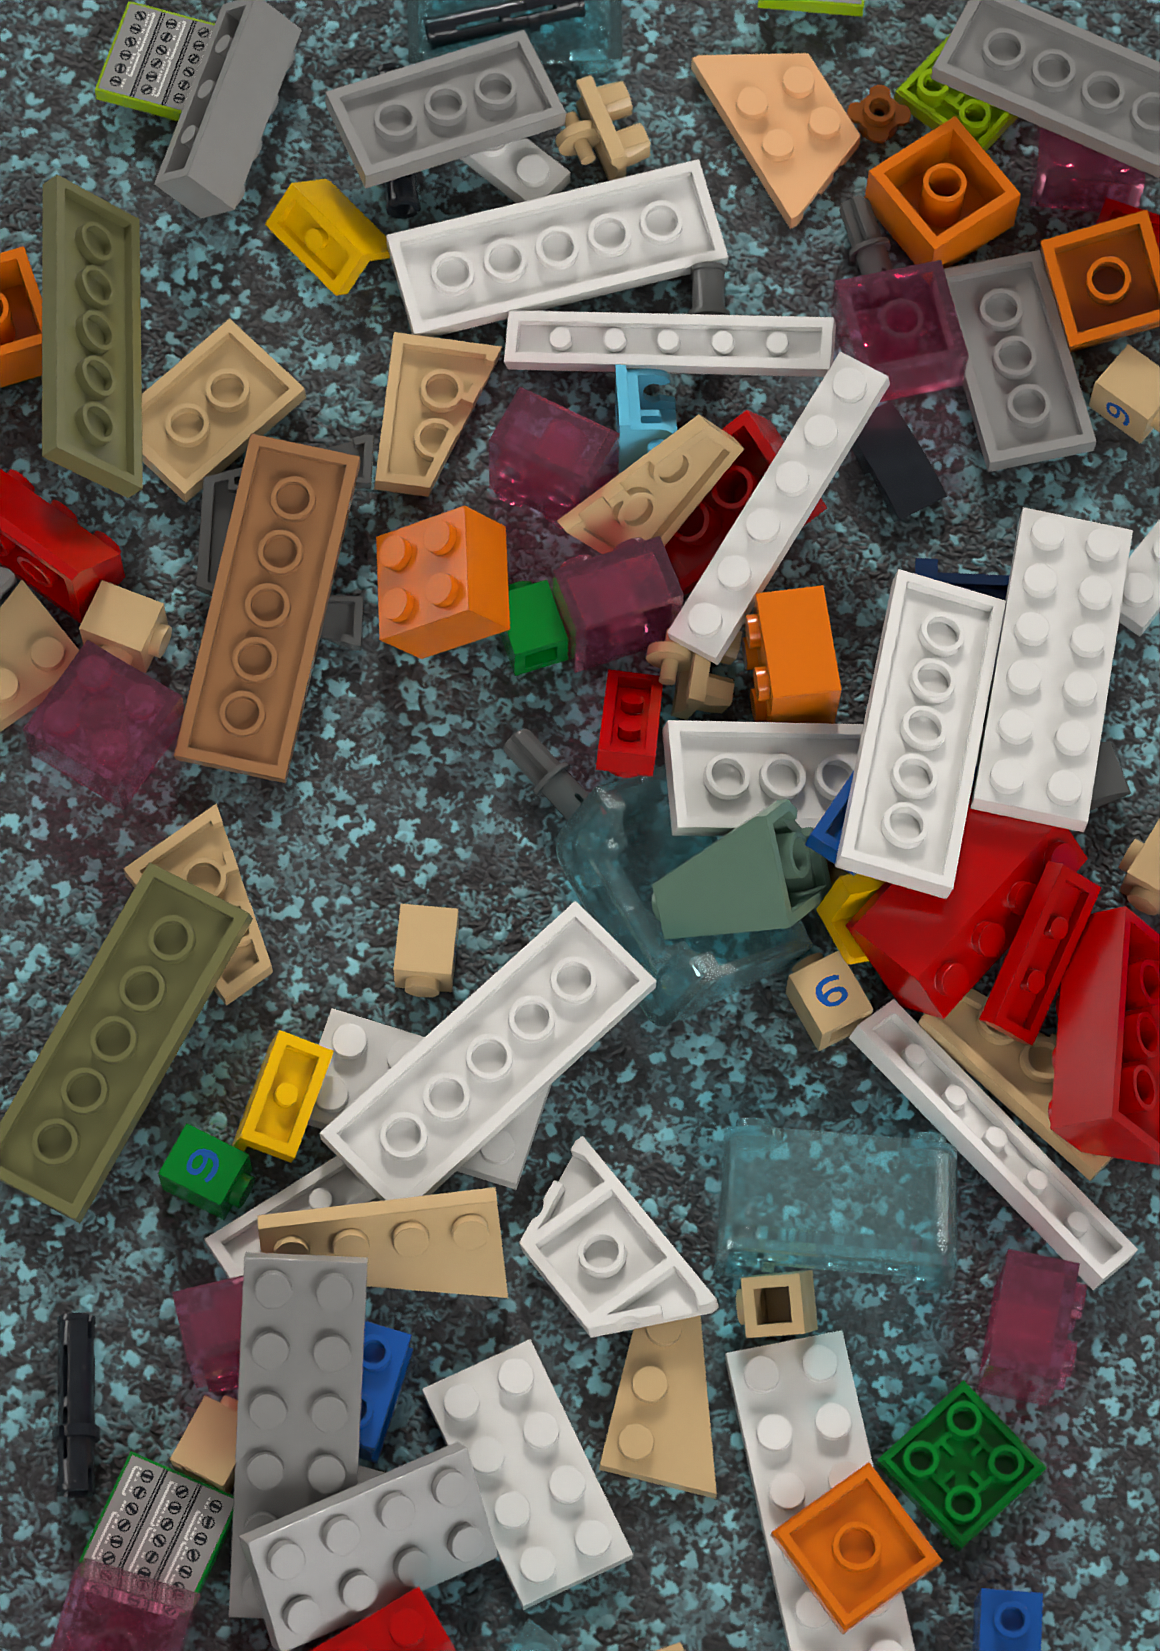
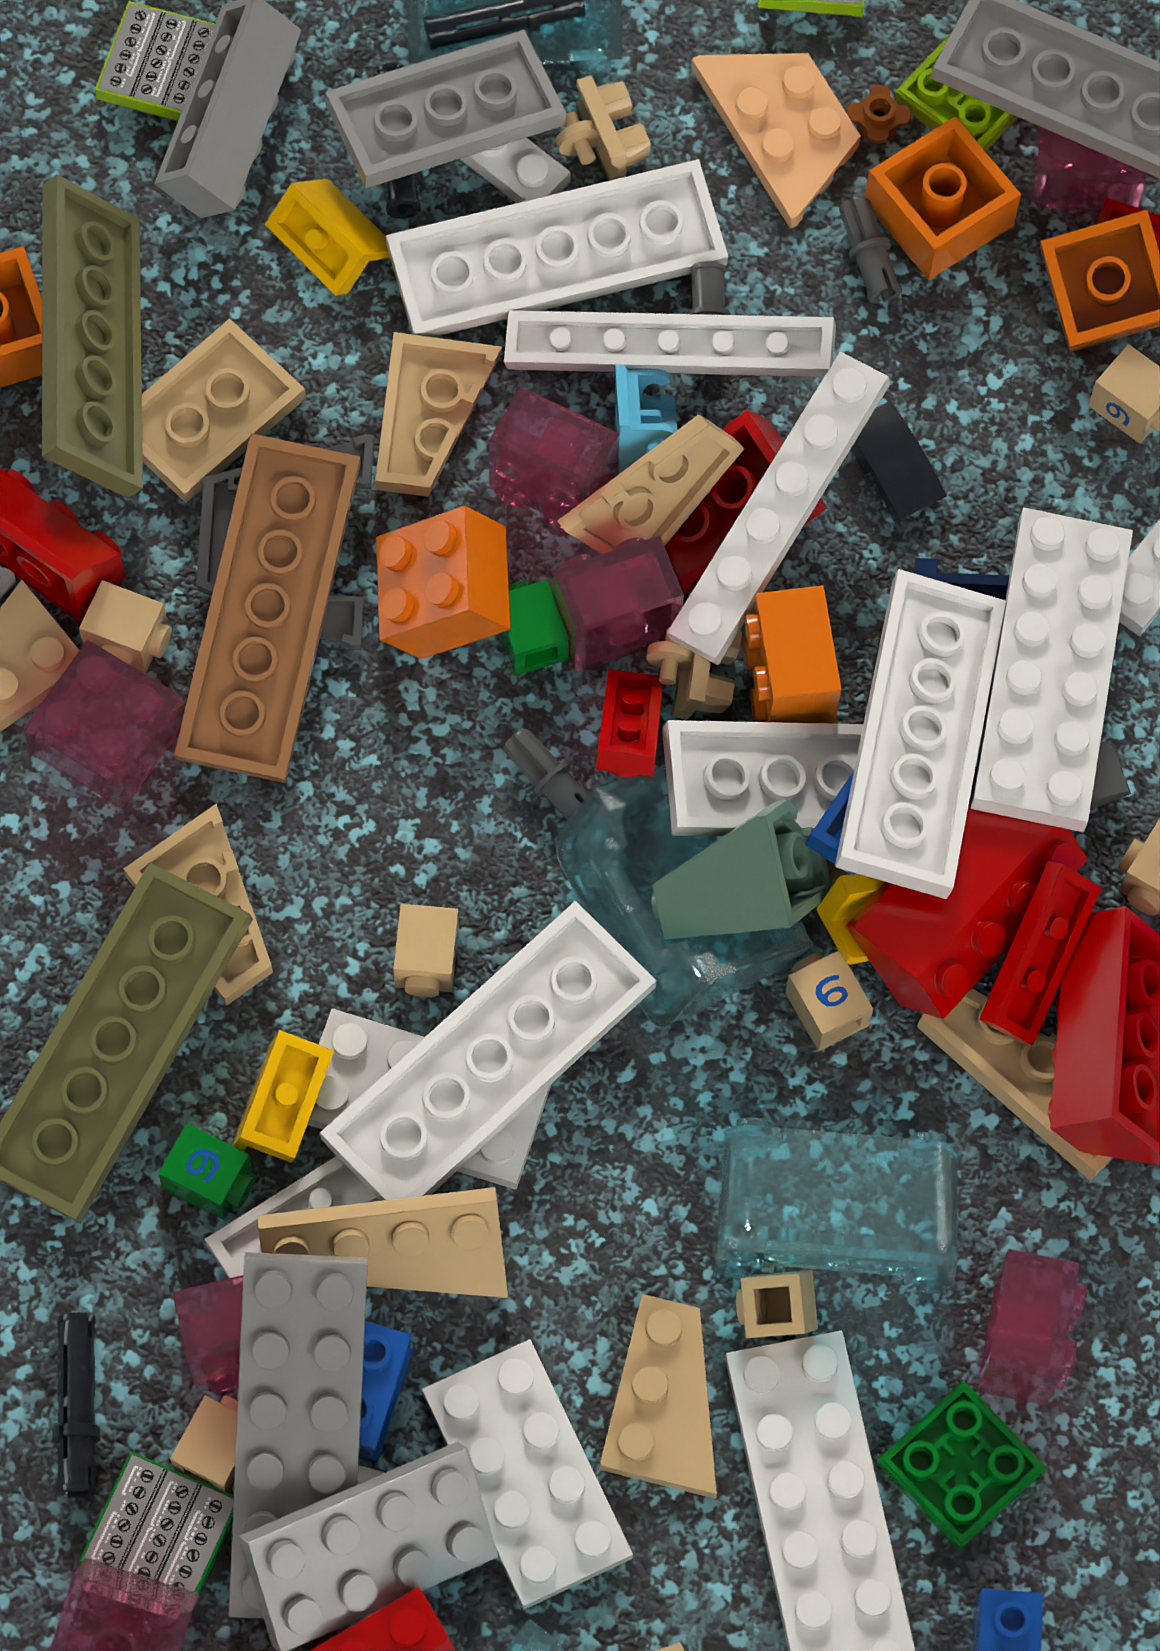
white wing [519,1136,719,1338] -> none
orange tile [770,1462,942,1635] -> none
clear pink brick [830,260,969,402] -> none
white plate [849,999,1138,1291] -> none
light grey plate [933,250,1097,472] -> none

